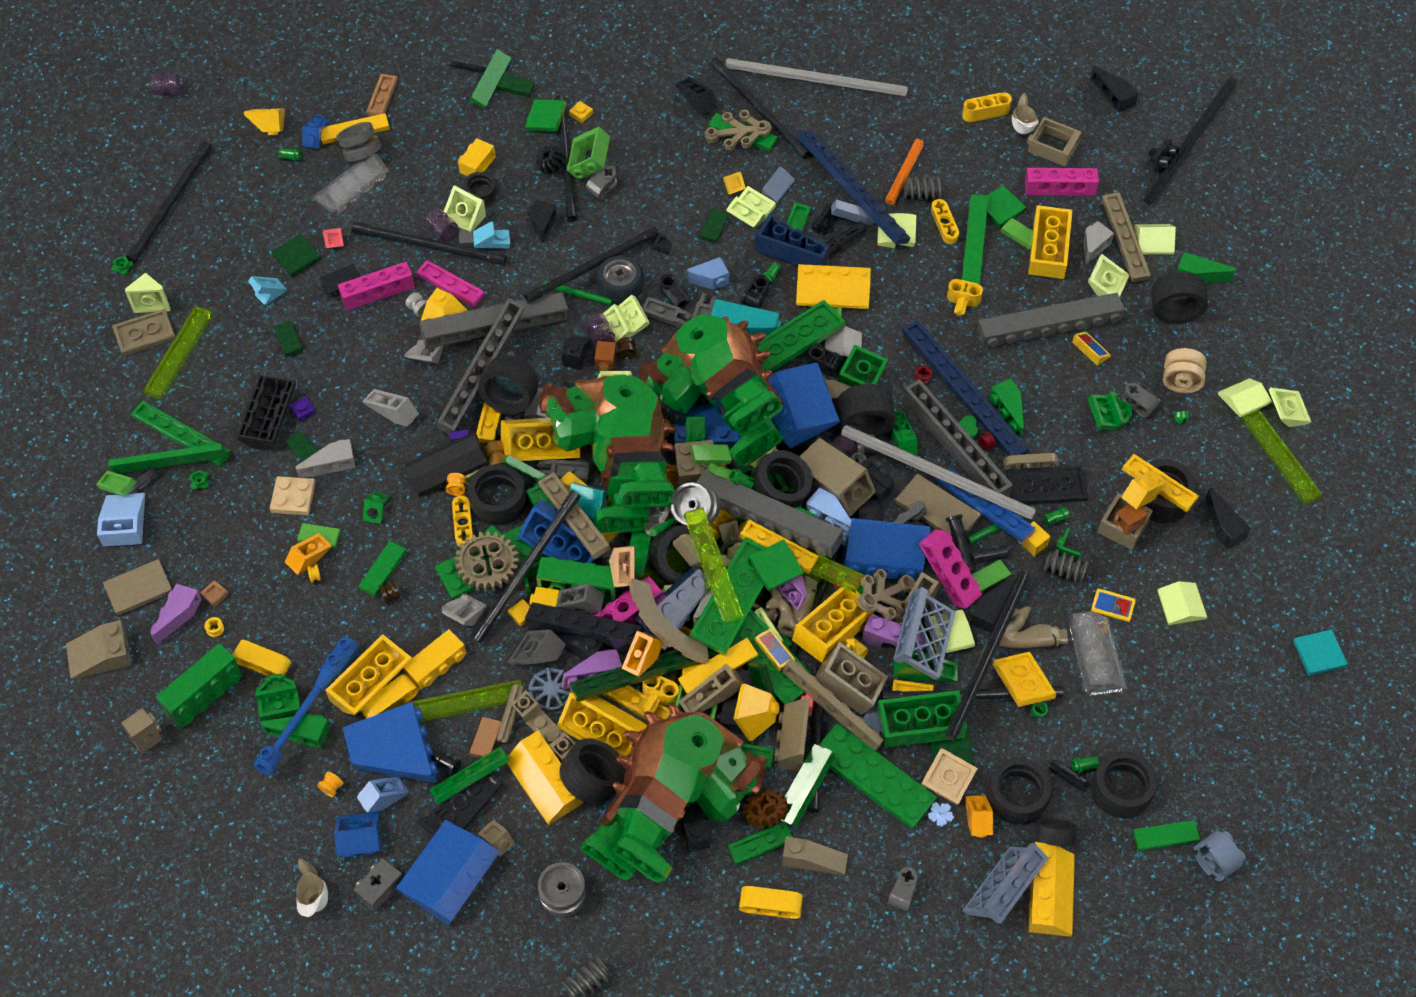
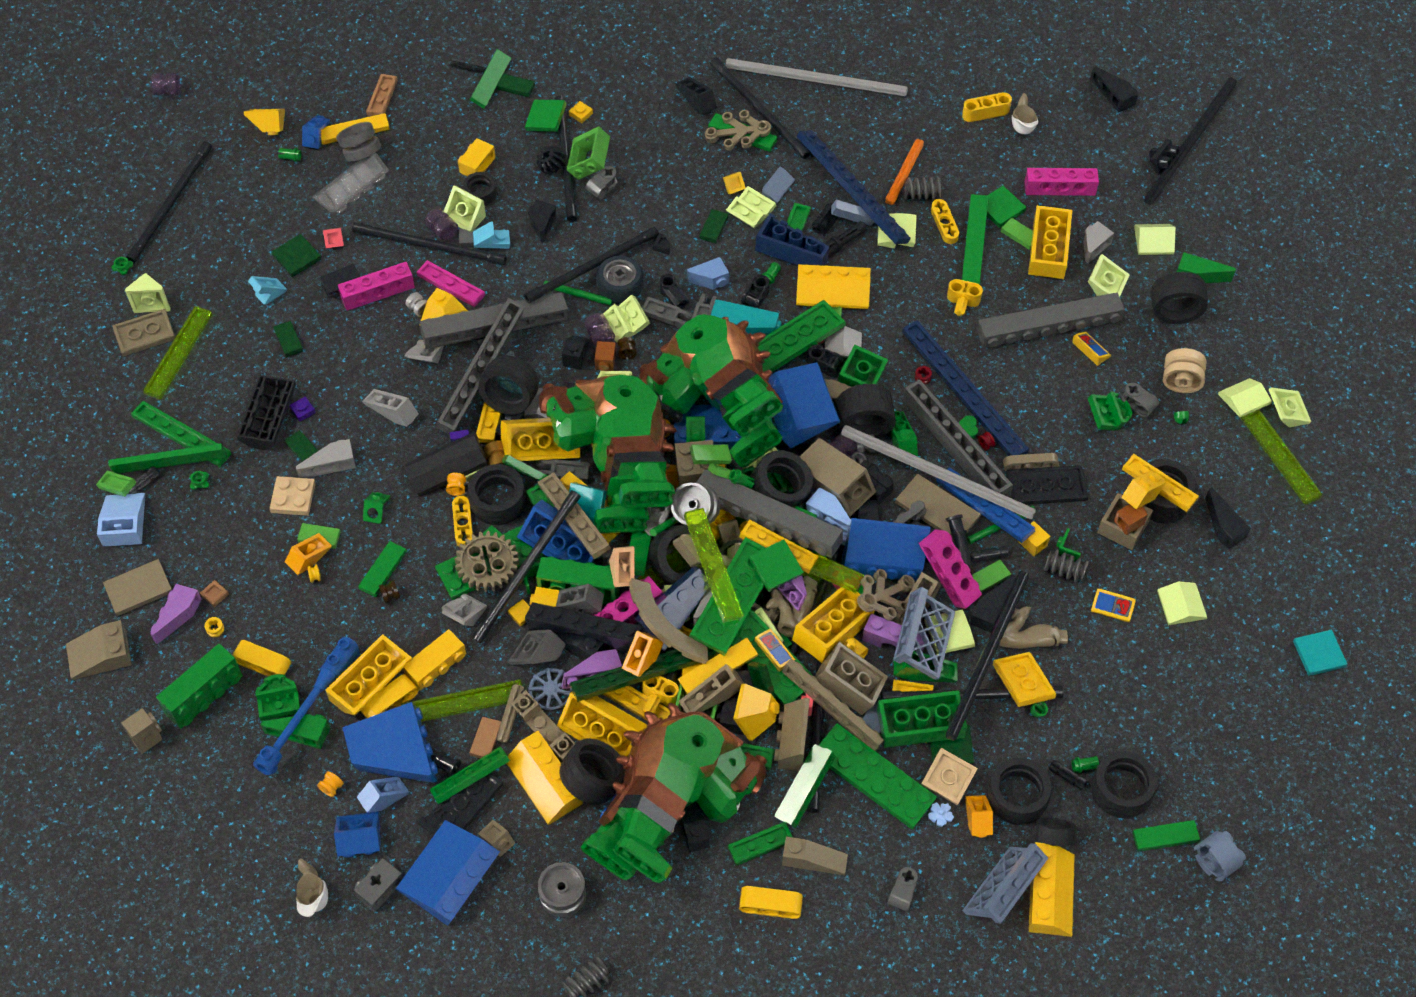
reddish brown gear [743,789,789,830] -> none
green slope [989,378,1024,438] -> none
dark tan window [1027,117,1082,167] -> none
green pin [1043,507,1070,526] -> none
clear slope [1069,611,1127,696] -> none
dark tan plate [1101,193,1151,282] -> none

